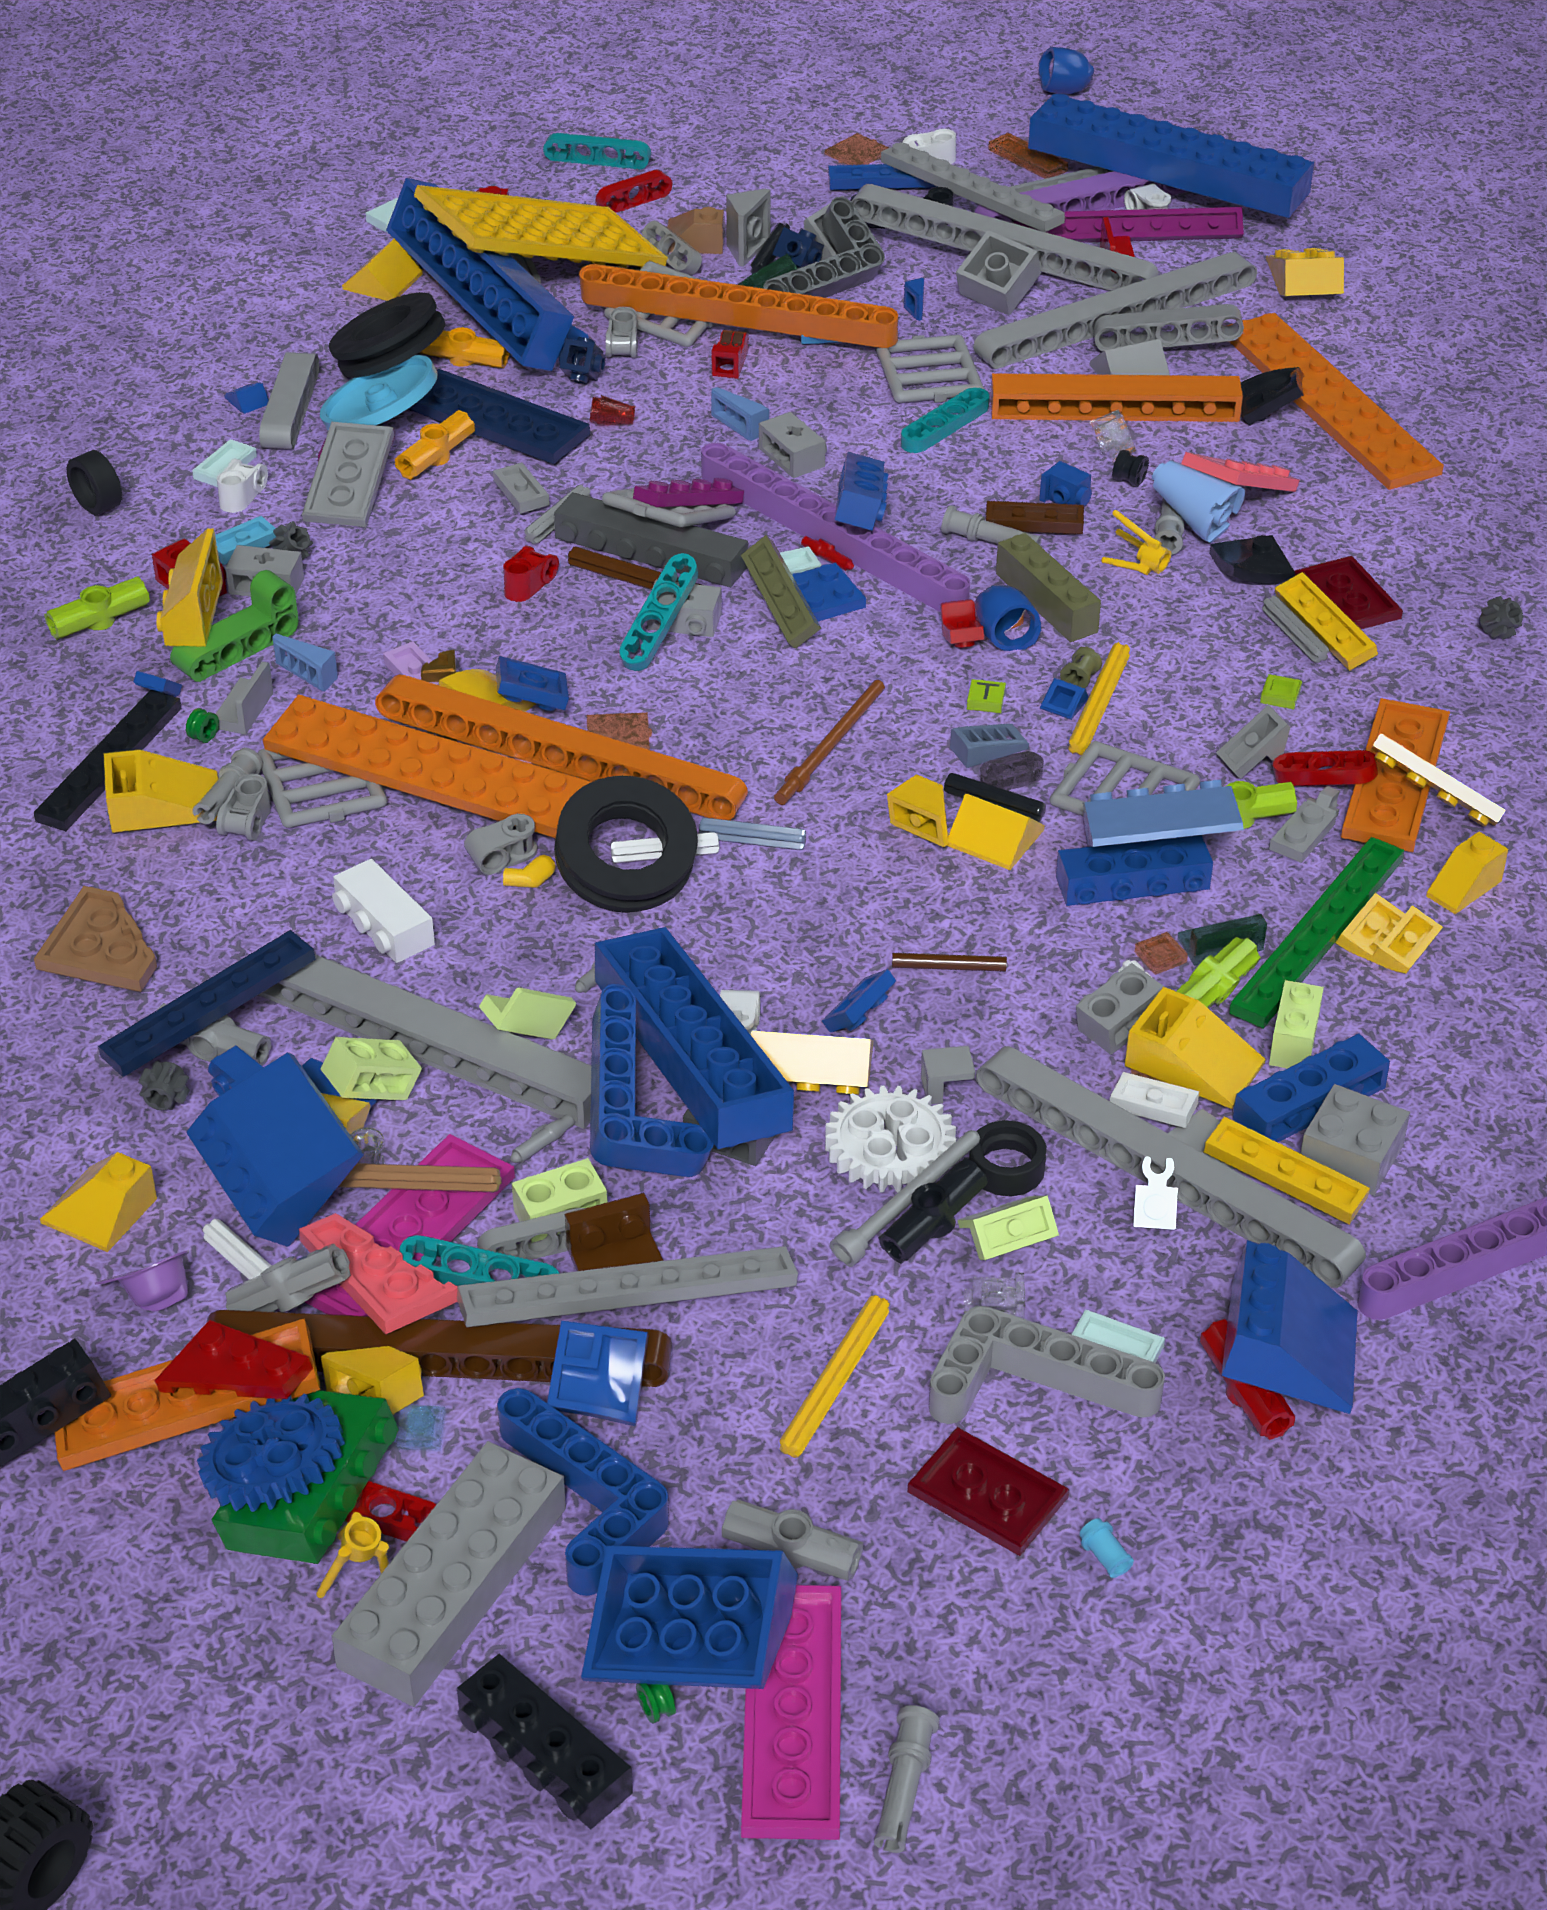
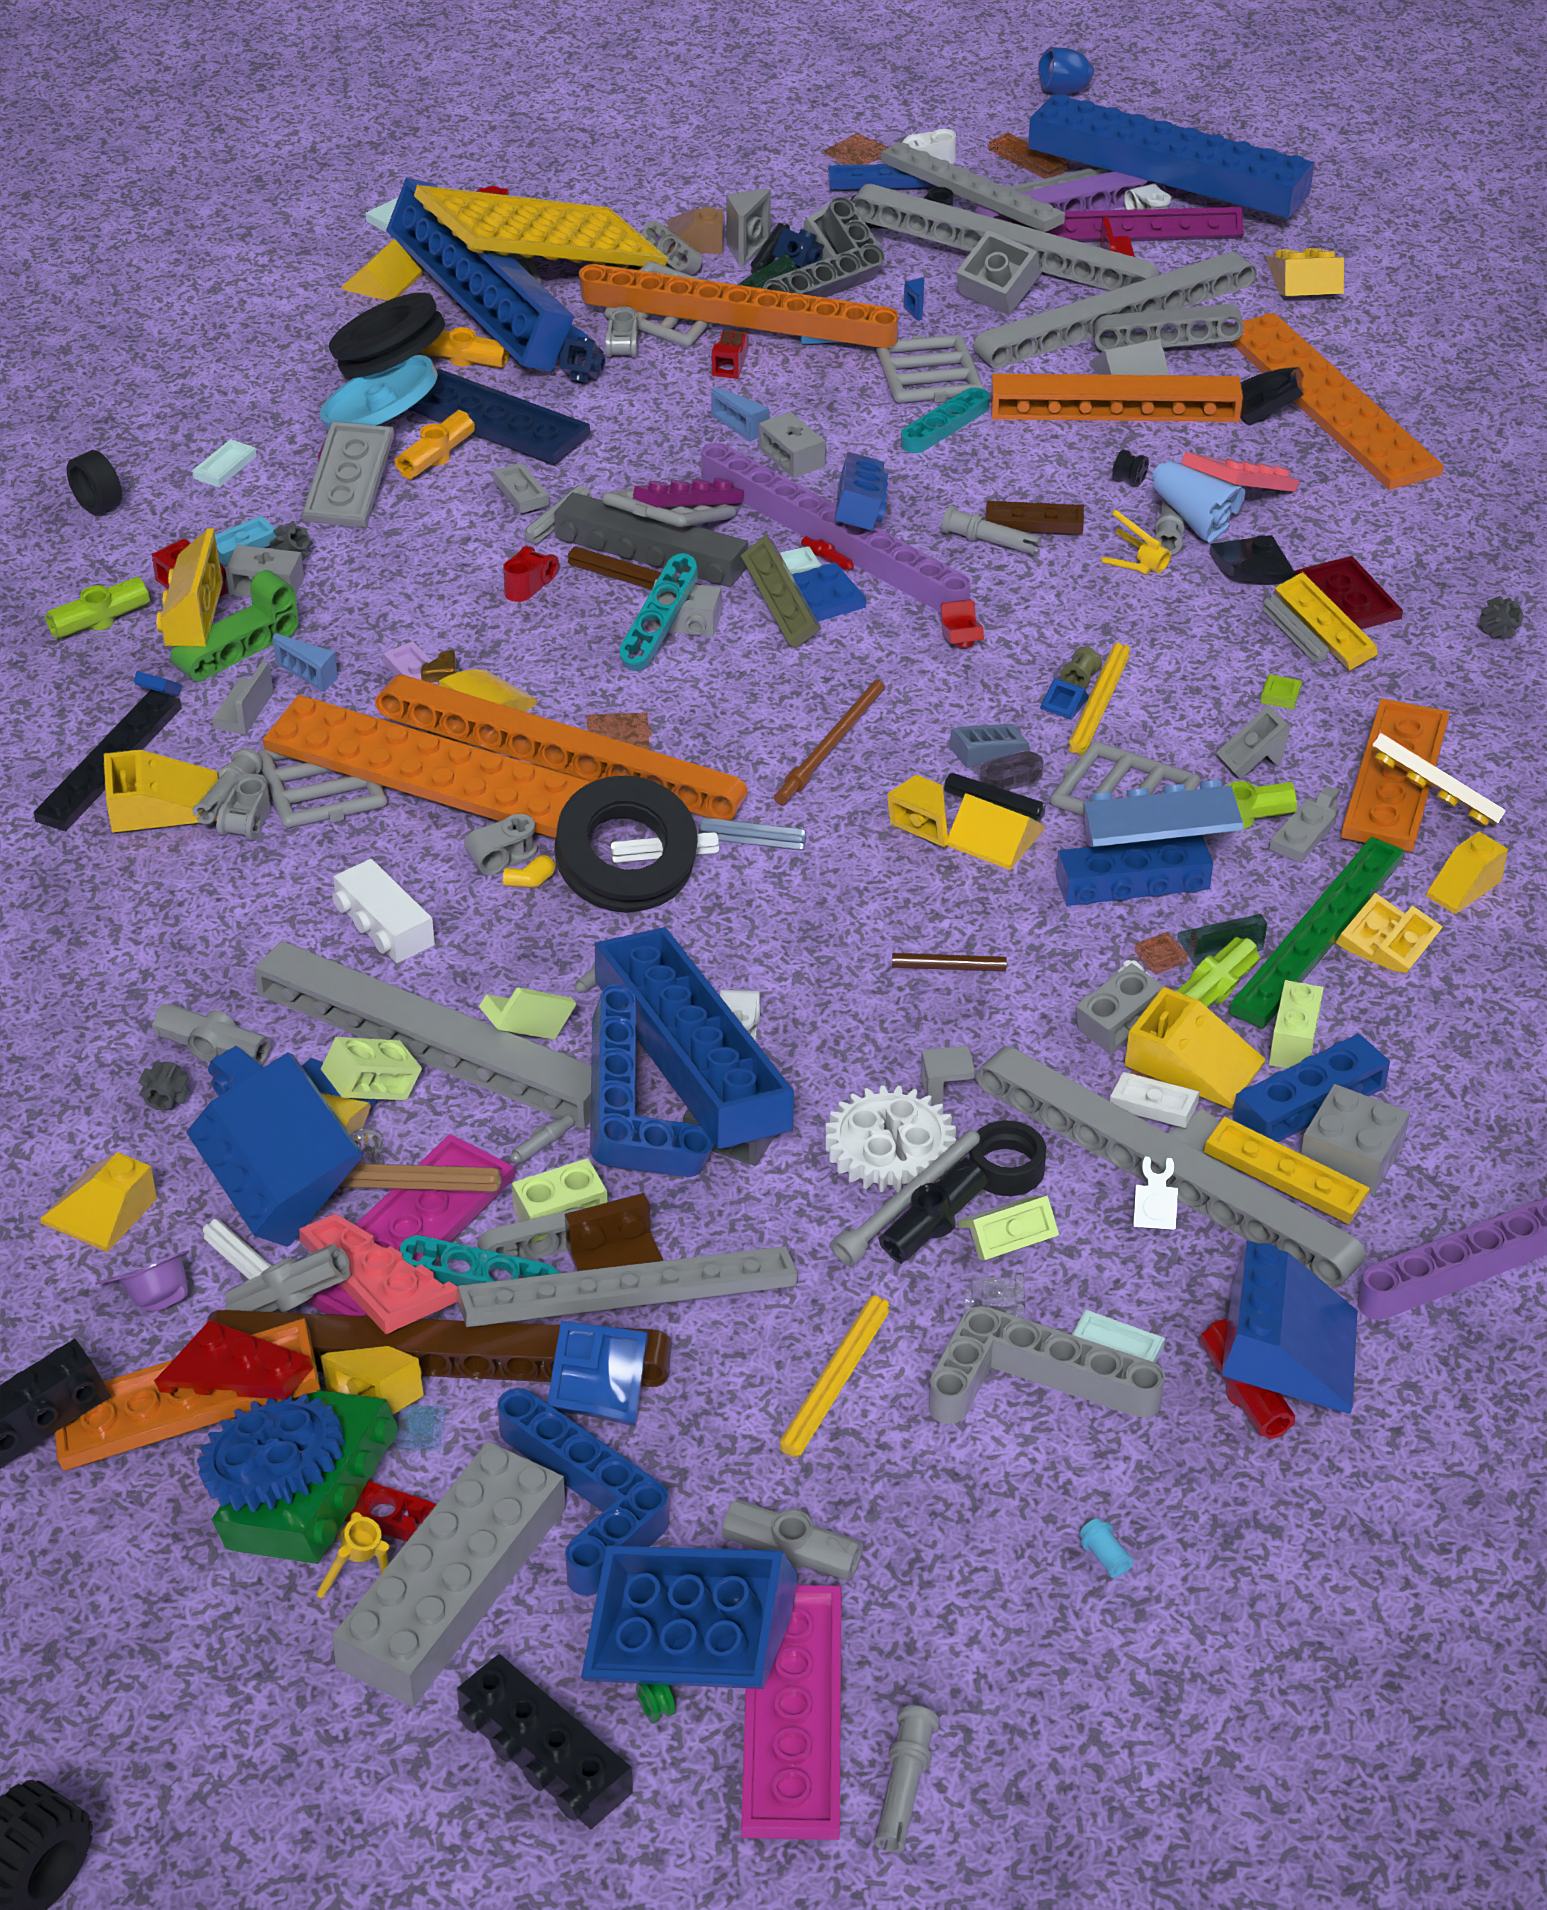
medium nougat plate [34,886,157,992] -> none
dark blue plate [98,930,316,1077] -> none
green bush [185,708,219,743] -> none
white piece [217,459,268,513] -> none
blue slope [224,382,269,414] -> none
light grey beam [259,352,319,449] -> none
blue plate [496,656,569,711] -> none
teal beam [543,133,652,170] -> none
clear red cone [589,395,636,426] -> none
red beam [595,169,672,213] -> none
slope [751,1031,874,1094] -> none
blue plate [822,969,896,1033] -> none
dark red tile [907,1427,1069,1556] -> none
lime tile [967,679,1006,713] -> none
blue piece [975,585,1041,651] -> none
olive brick [996,533,1101,643] -> none
blue brick [1039,461,1092,506] -> none
clear brick [1089,410,1136,463] -> none
red beam [1273,750,1378,786] -> none

